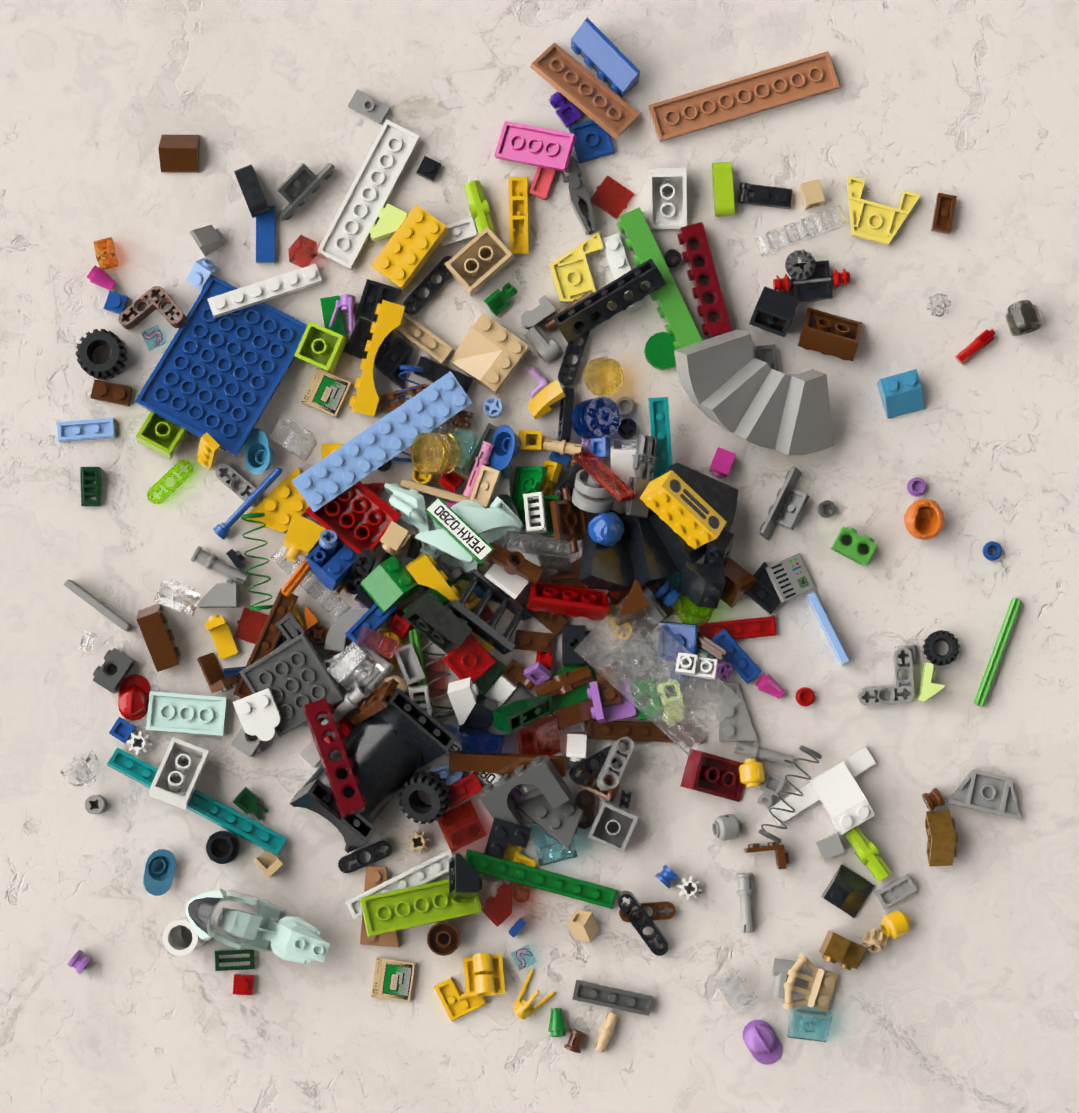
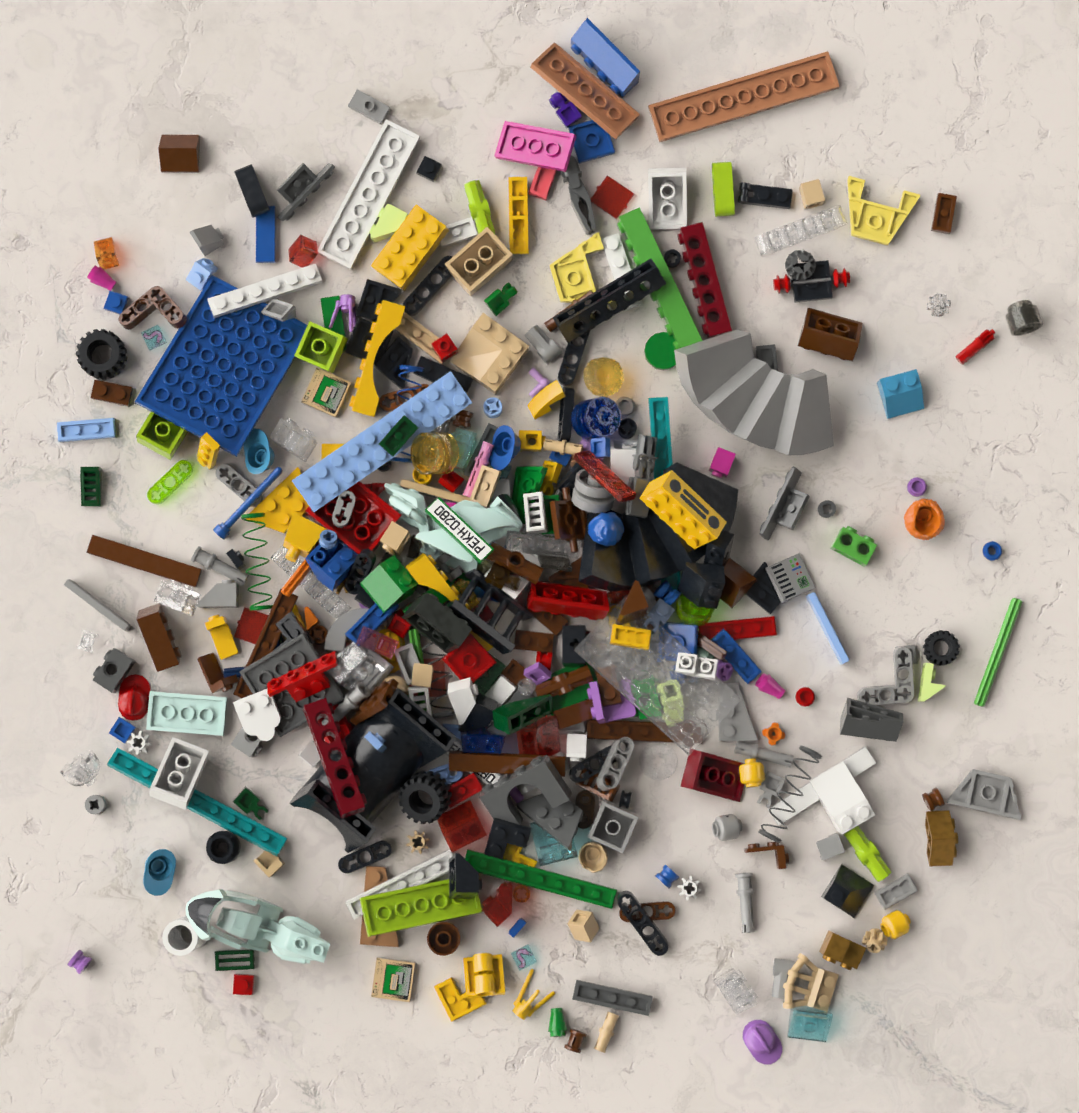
light grey leg [521,295,556,330] -> none
black slope [749,286,800,337] -> none
none -> reddish brown tile [86,534,202,587]
none -> light grey slope [261,298,296,321]
none -> red bracket [267,651,338,702]
none -> light grey beam [332,491,356,528]
none -> medium blue plate [364,731,387,753]
none -> dark green plate [379,415,418,457]
none -> tan slope [411,663,434,688]
none -> red brick [431,333,458,363]
none -> dark brown plate [485,563,522,591]
none -> clear plate [517,678,536,696]
none -> tan hair [578,841,608,873]
none -> yellow plate [610,624,651,650]
none -> sand blue plate [643,598,675,634]
none -> orange plate [762,722,785,745]
none -> dark grey wedge [840,698,903,742]

